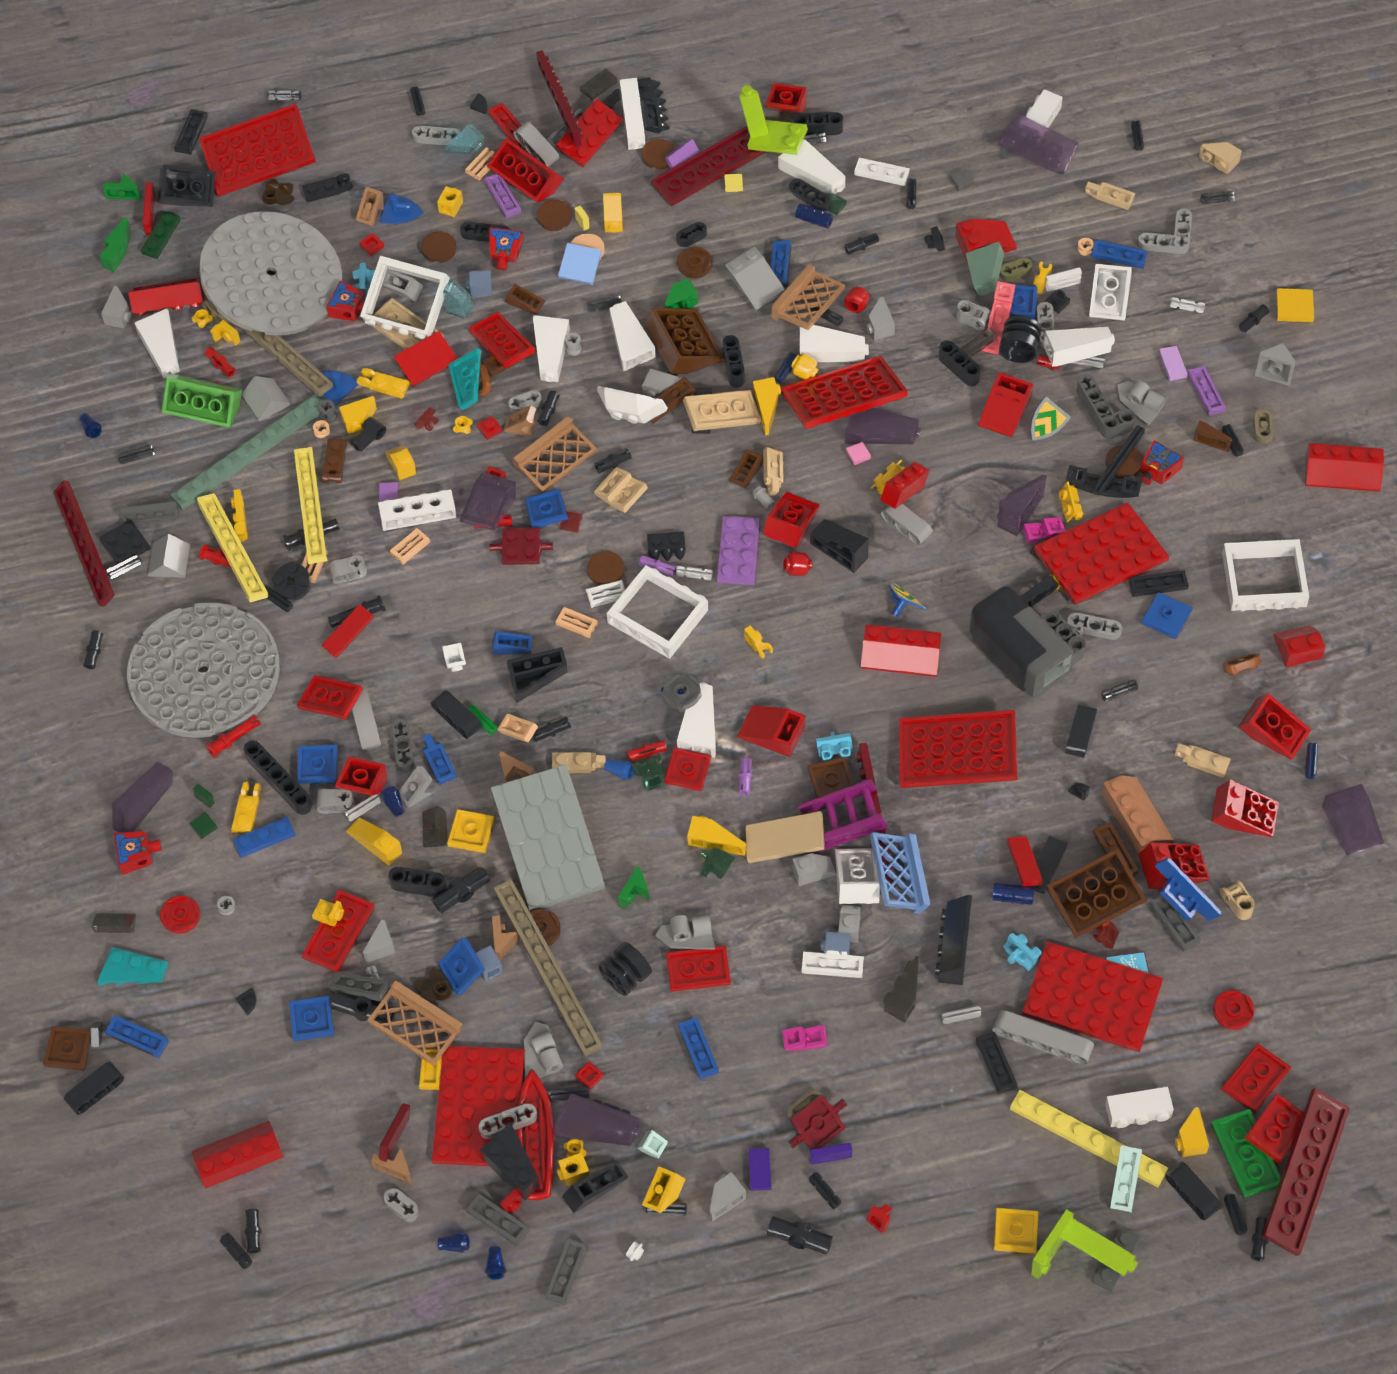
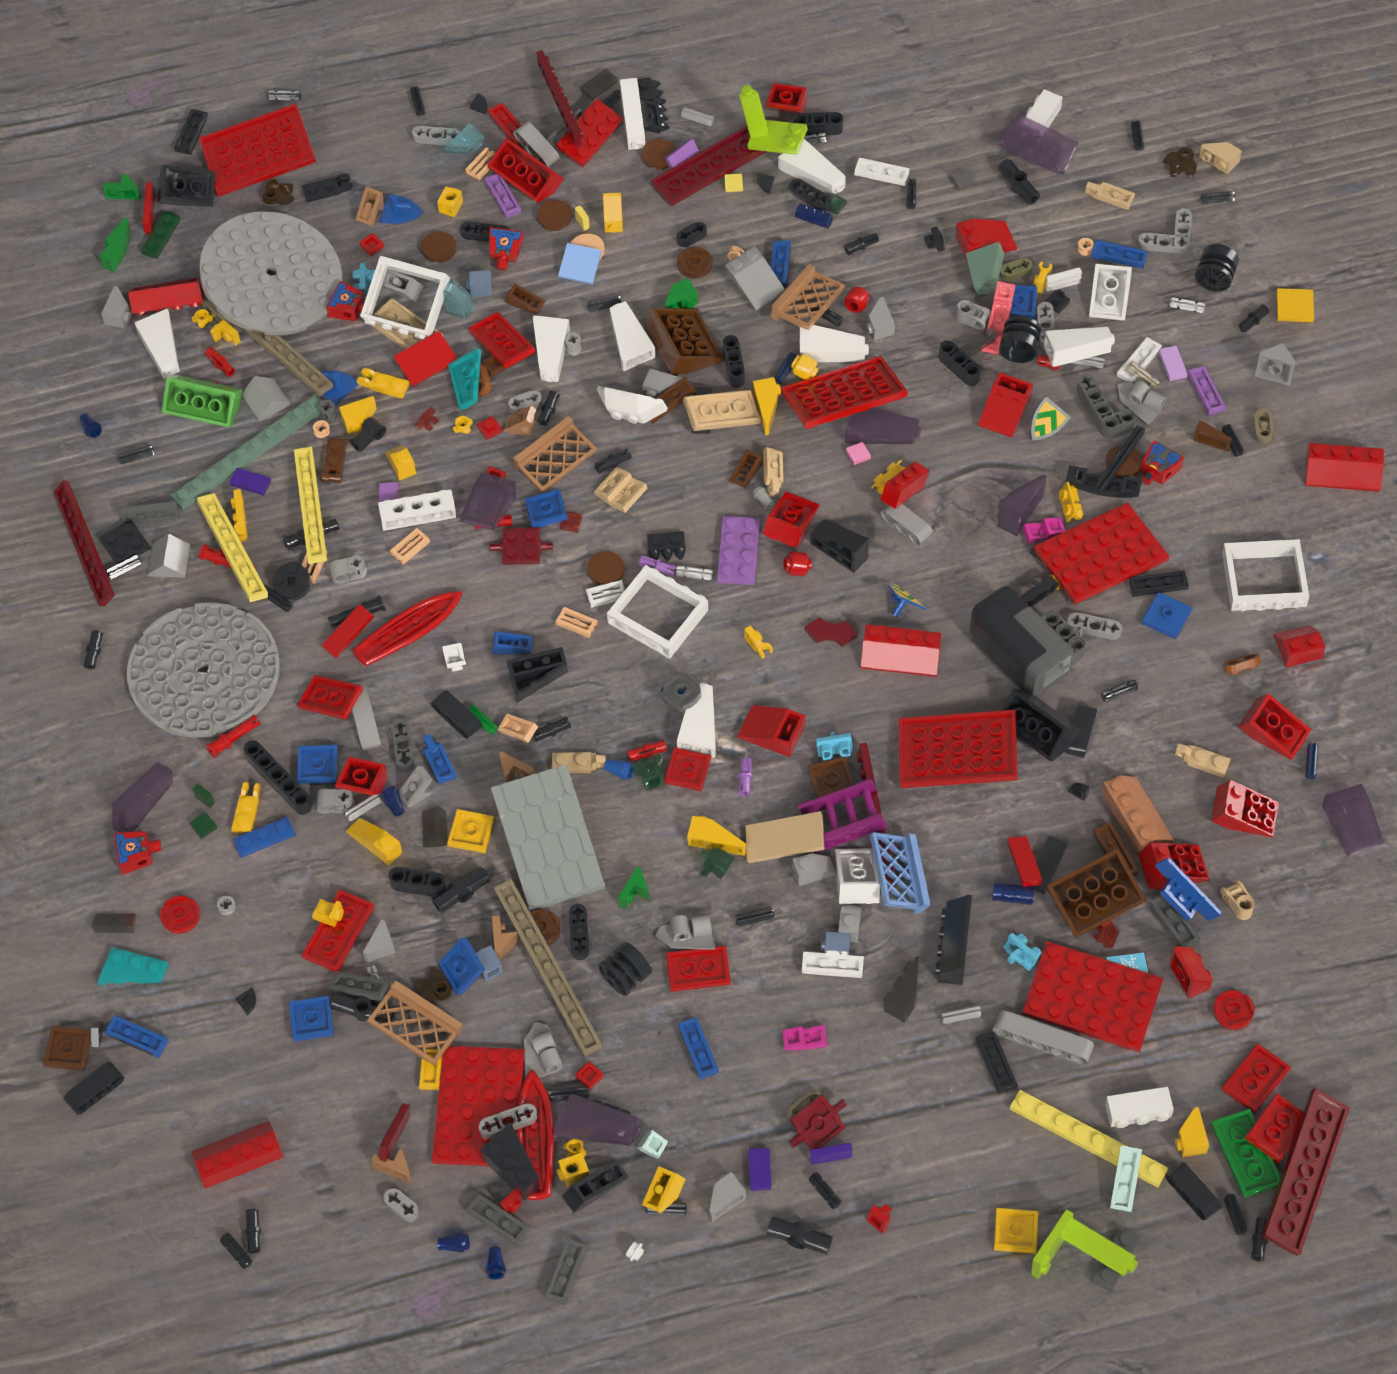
none -> dark purple tile [230,468,271,496]
none -> red piece [353,591,463,666]
none -> black beam [569,904,590,960]
none -> light grey axle [681,107,714,126]
none -> light nougat bush [727,246,745,261]
none -> black axle [735,907,774,926]
none -> black tile [757,173,774,193]
none -> dark red tile [805,617,858,647]
none -> black piece [998,159,1040,205]
none -> black slope [1003,689,1081,762]
none -> white tile [1117,337,1162,383]
none -> dark tan axle [1127,361,1160,390]
none -> dark brown plate [1163,147,1197,178]
none -> red slope [1169,946,1213,999]
none -> black wheel [1195,244,1239,292]

